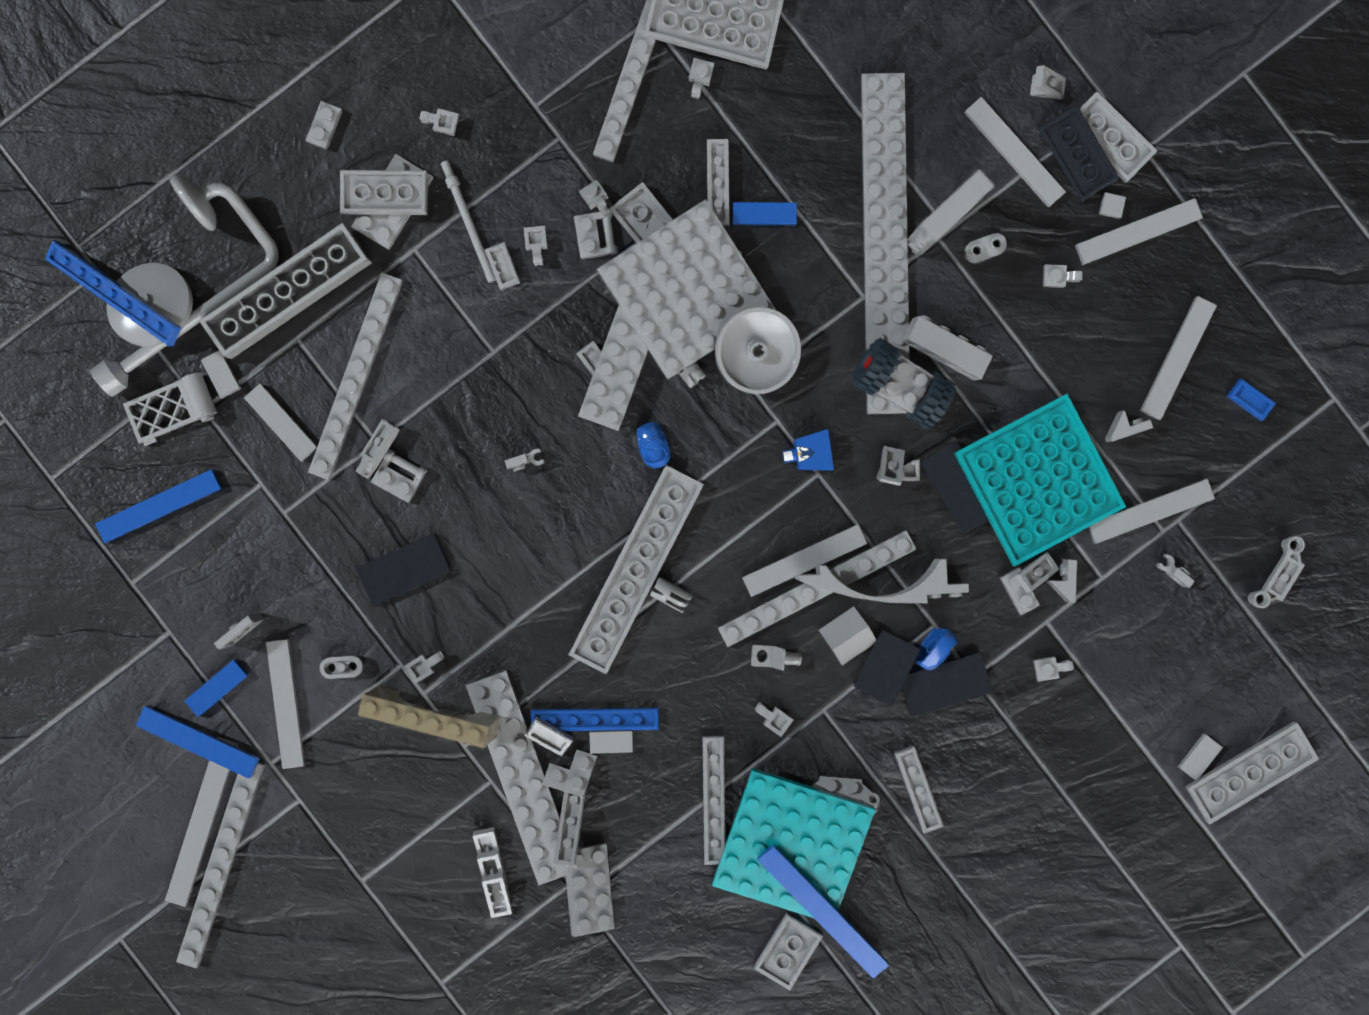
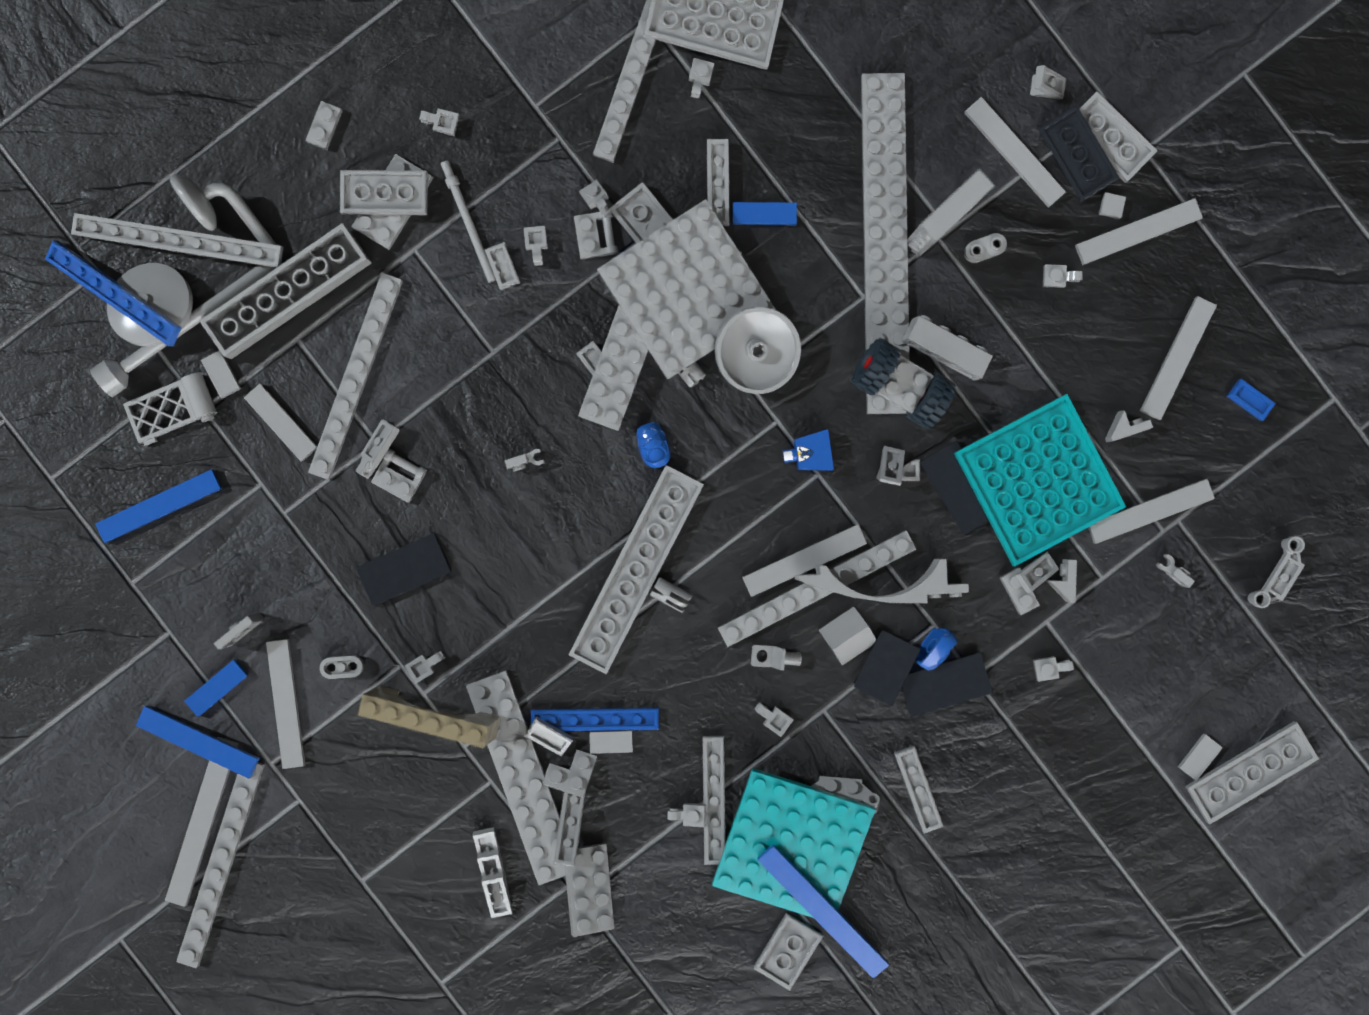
none -> light grey plate [71,213,284,268]
none -> light grey plate [668,803,706,827]

